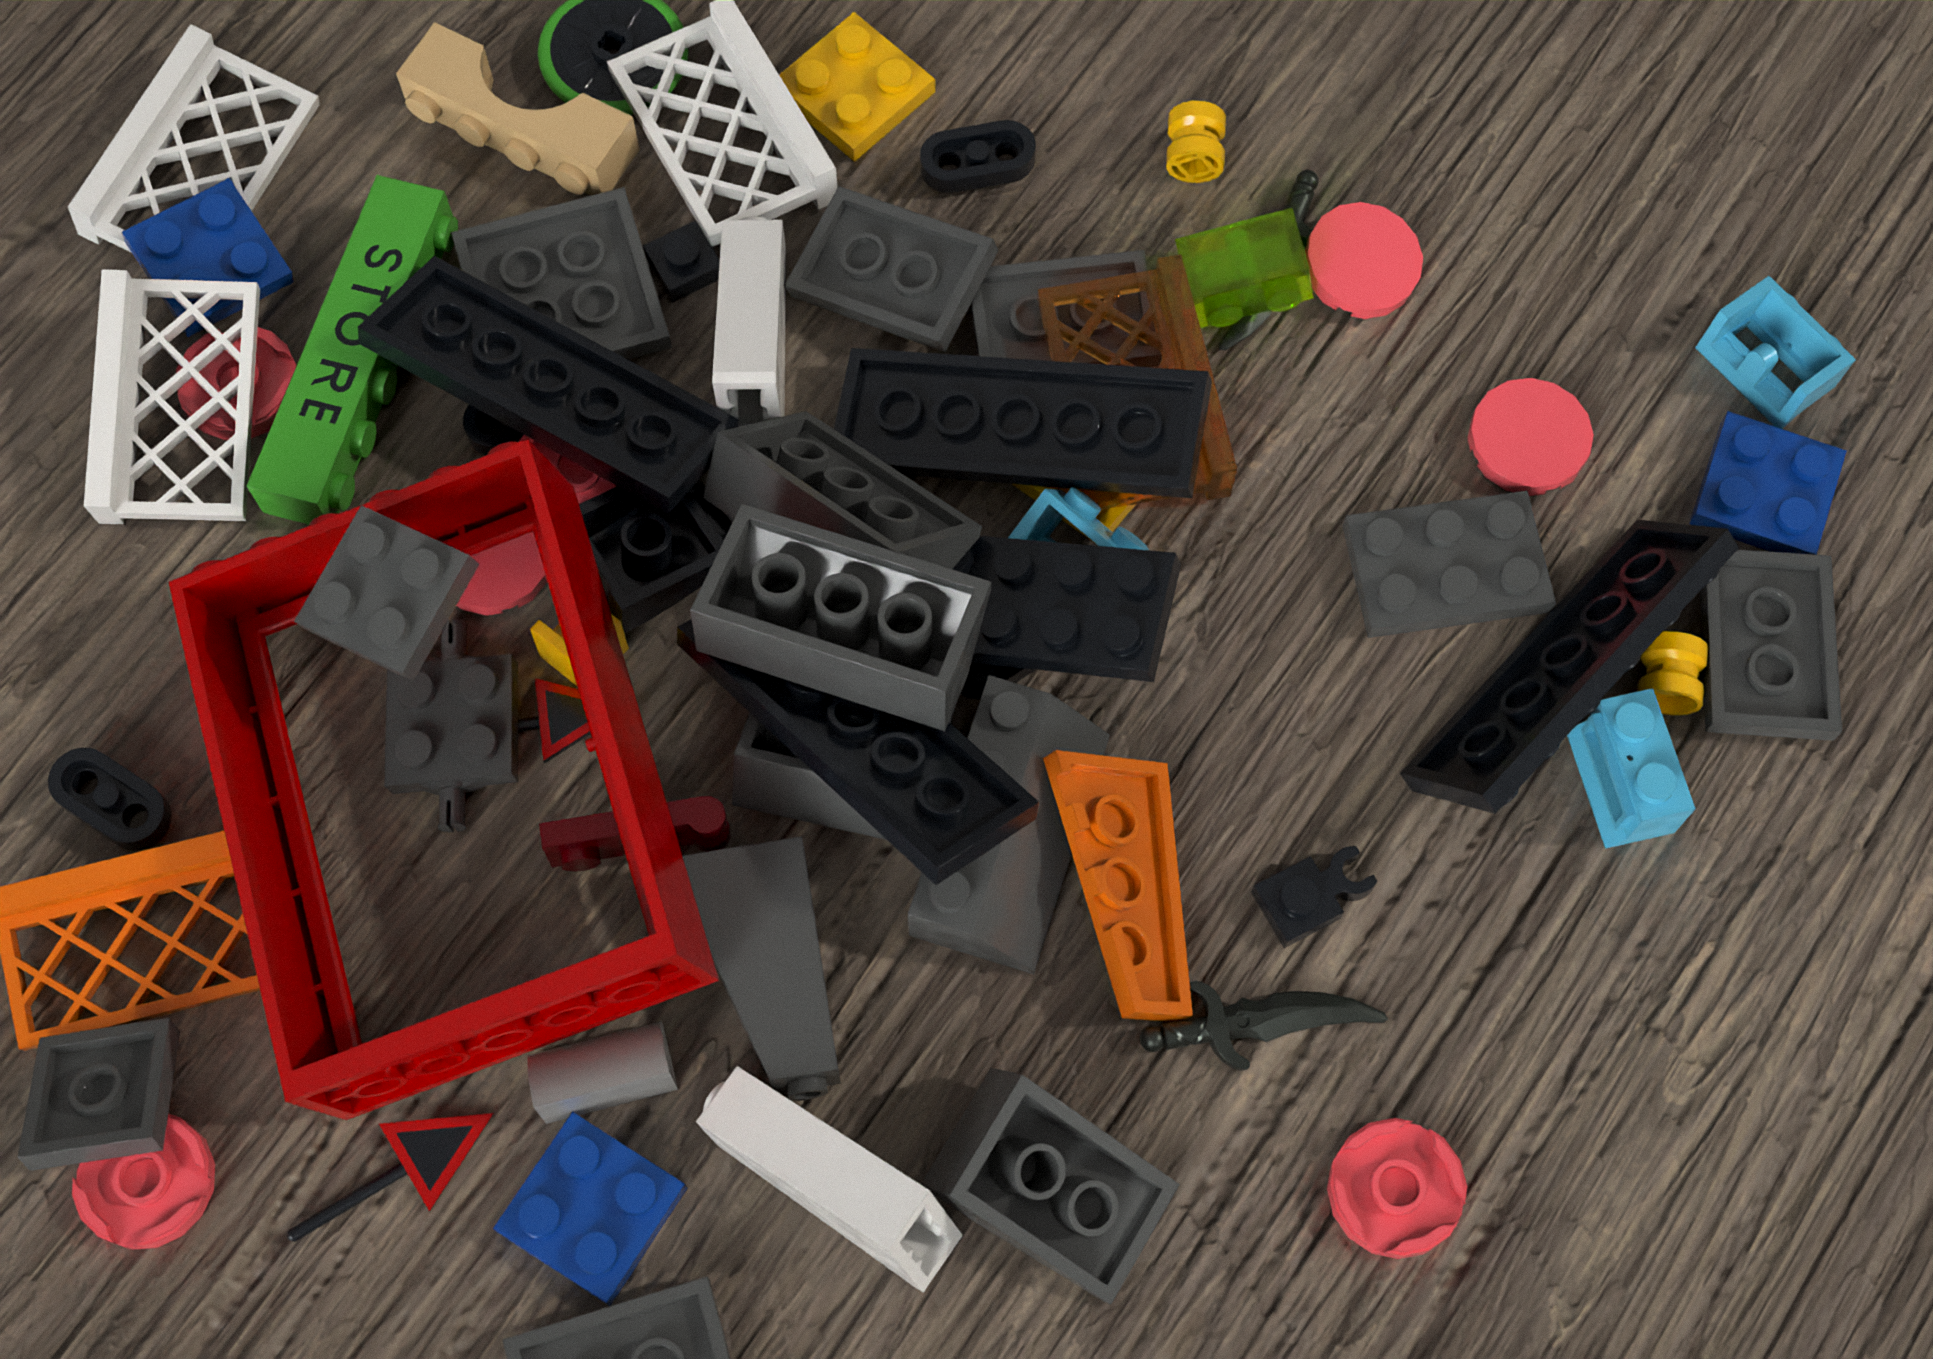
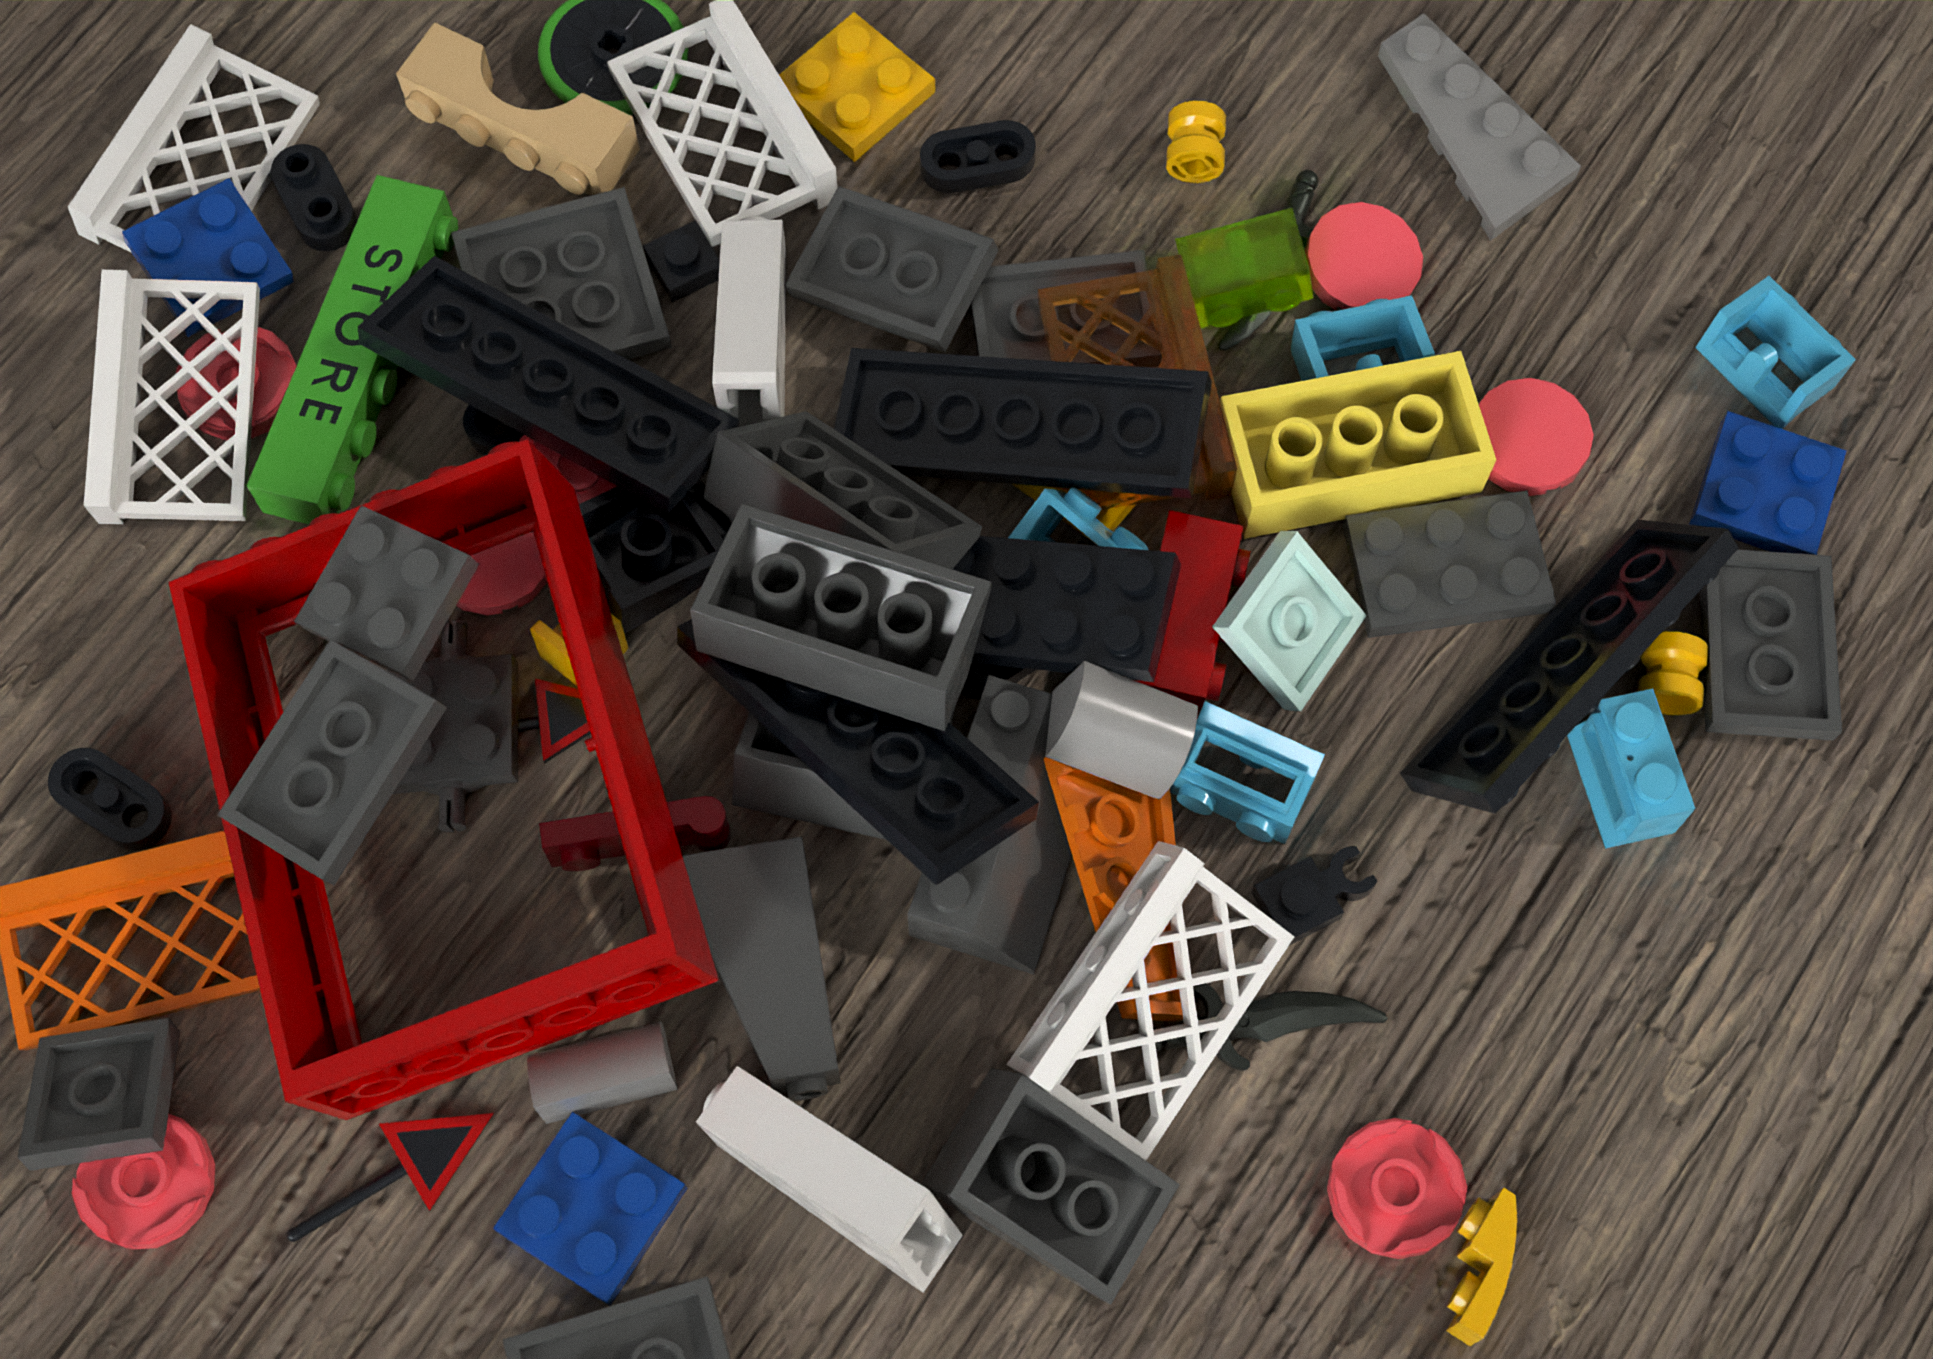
none -> dark grey plate [217,639,447,885]
none -> black plate [271,144,358,251]
none -> white fence [1007,841,1294,1160]
none -> light grey brick [1045,661,1198,800]
none -> red brick [1134,510,1251,719]
none -> medium azure window [1170,701,1325,844]
none -> light aqua plate [1212,531,1367,712]
none -> light yellow brick [1214,351,1497,539]
none -> medium azure window [1291,295,1435,381]
none -> light grey wing [1378,13,1581,241]
none -> yellow slope [1446,1187,1517,1346]

